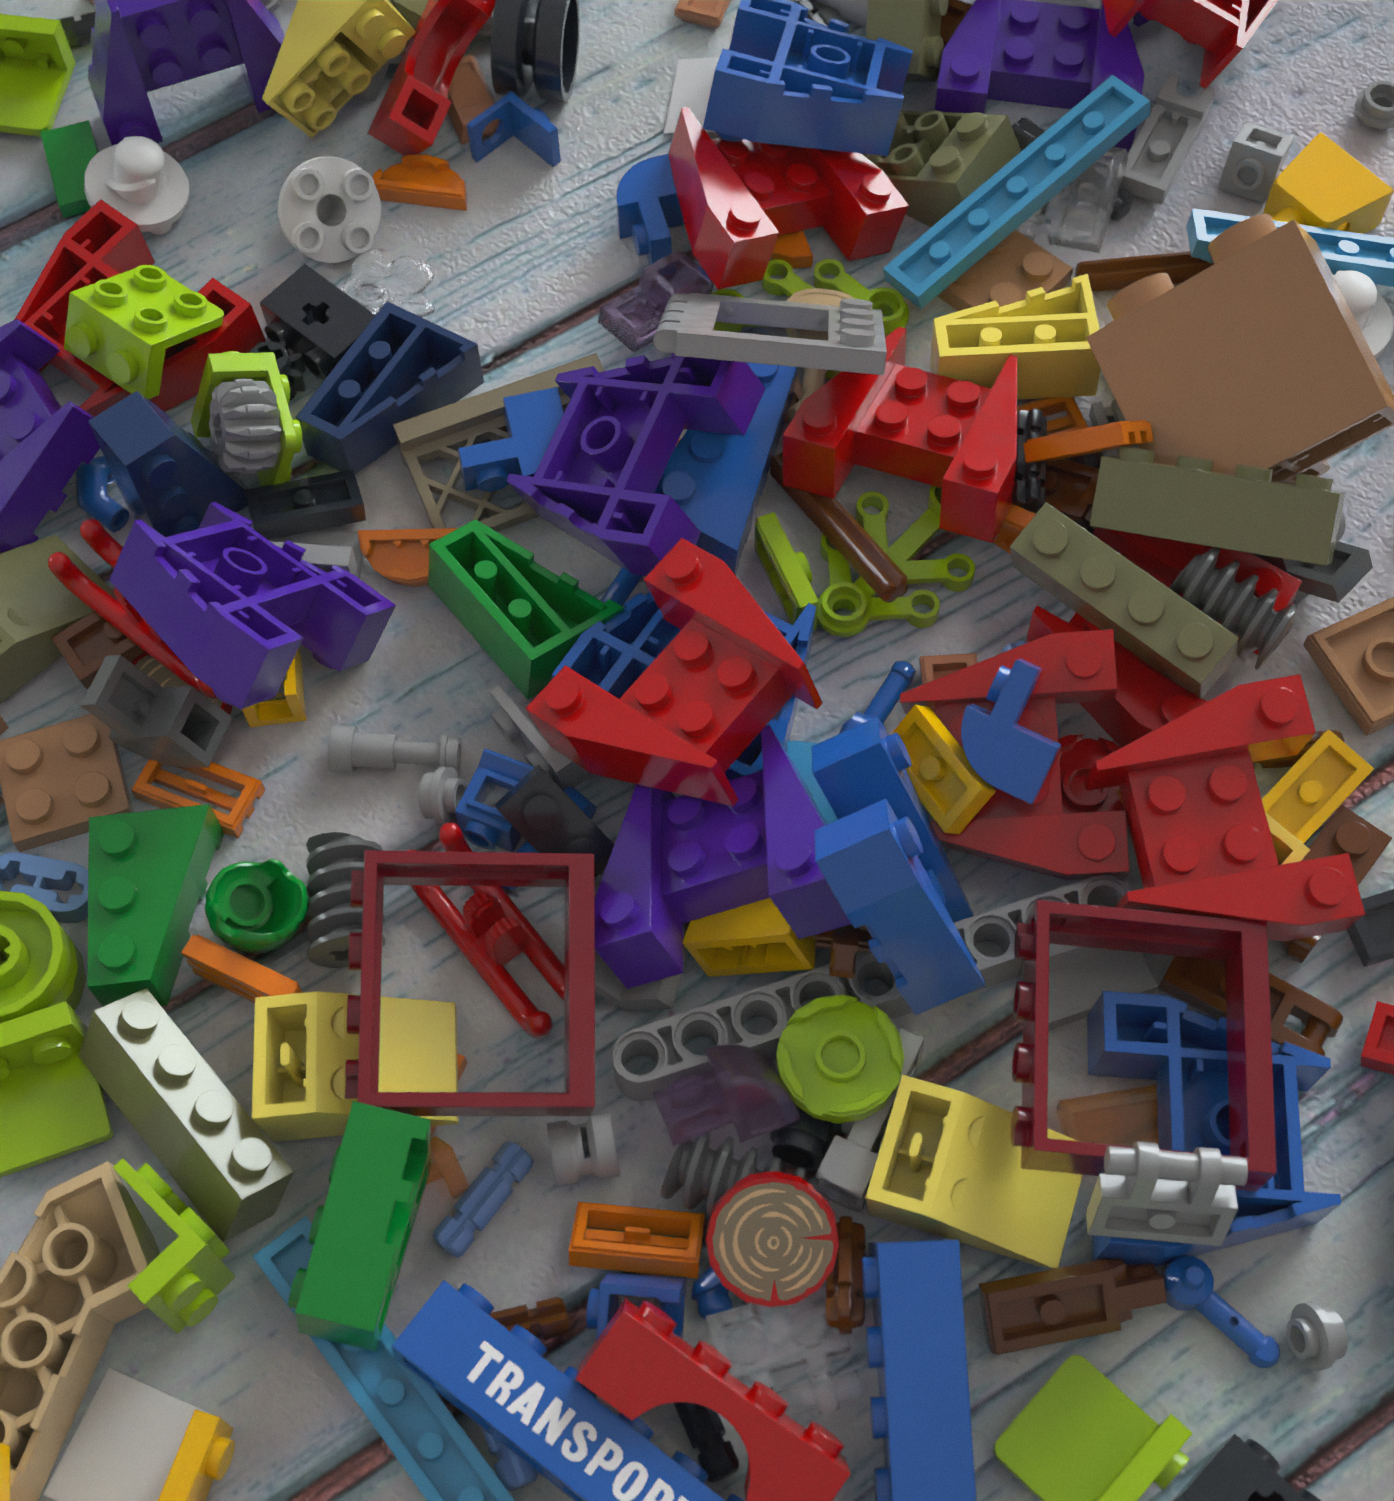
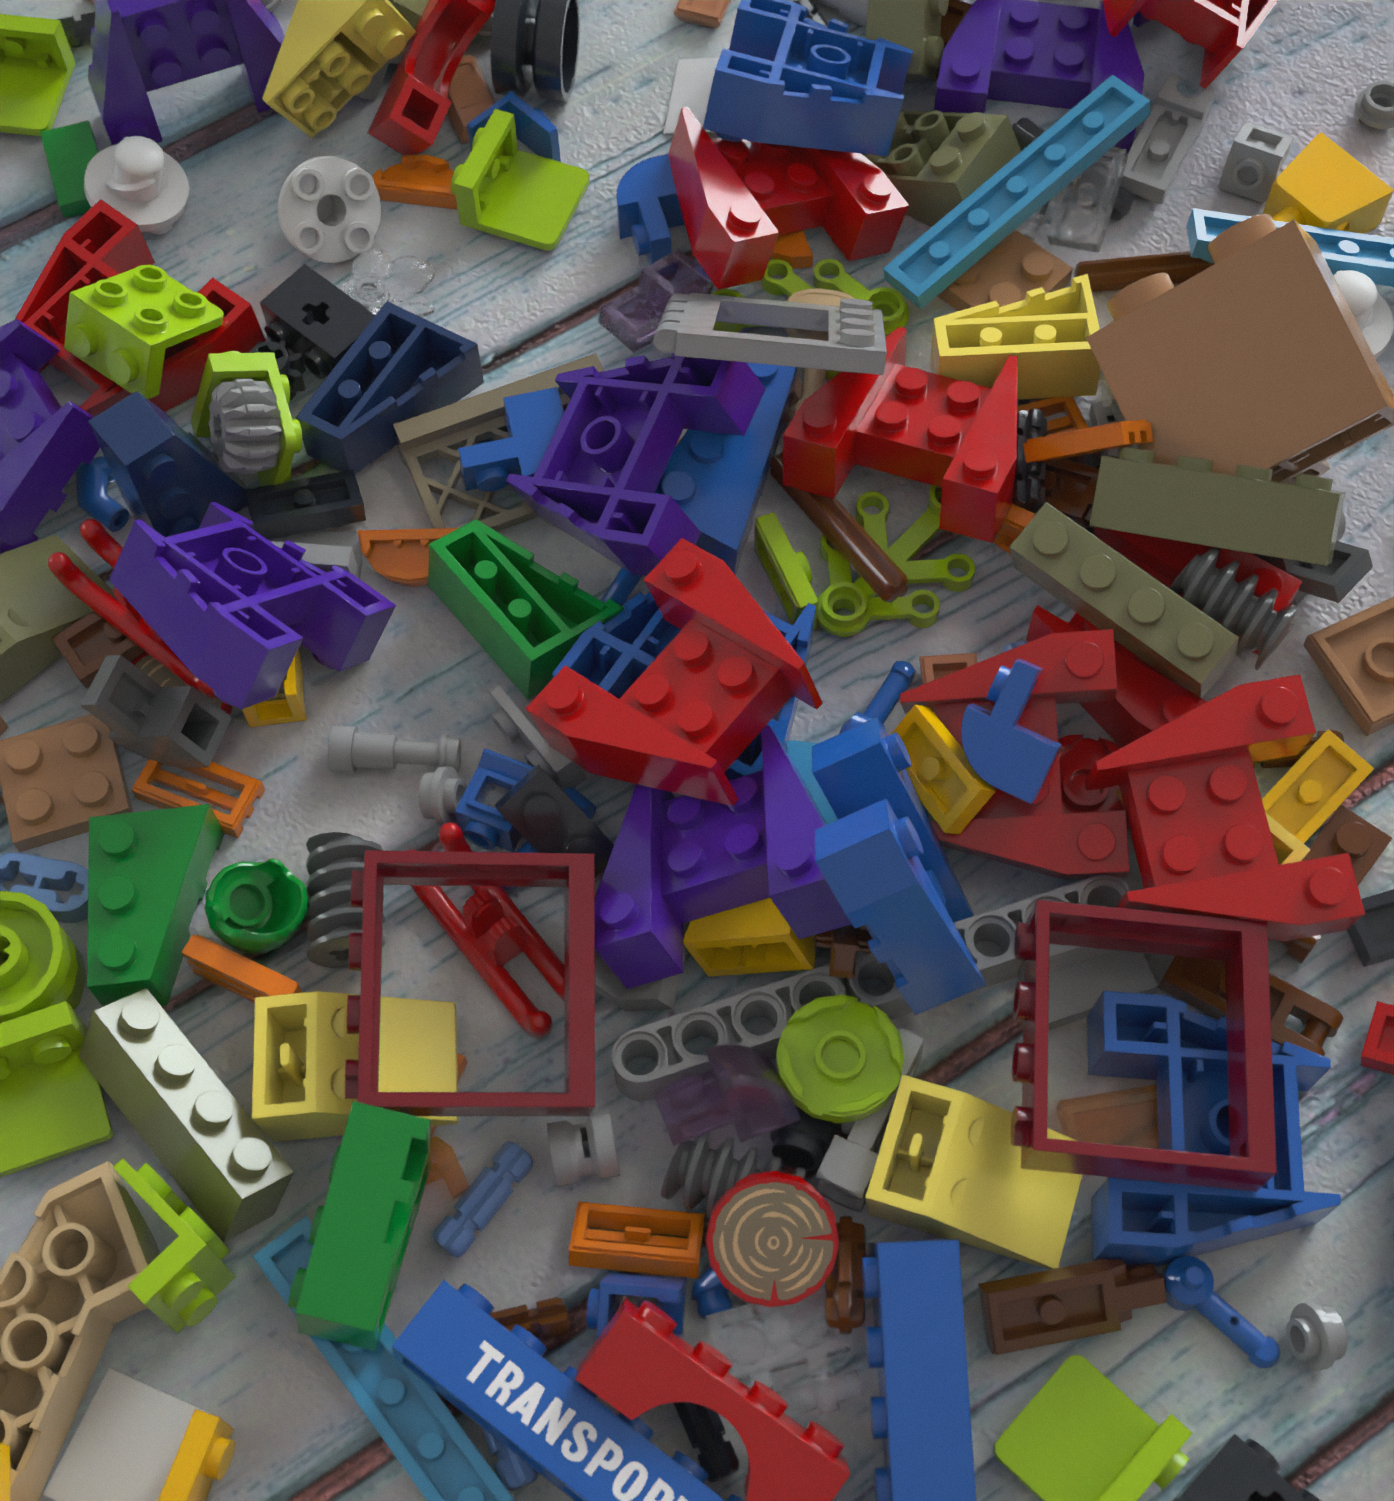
light grey plate [1086,1142,1248,1246] -> none
none -> lime bracket [451,109,590,251]

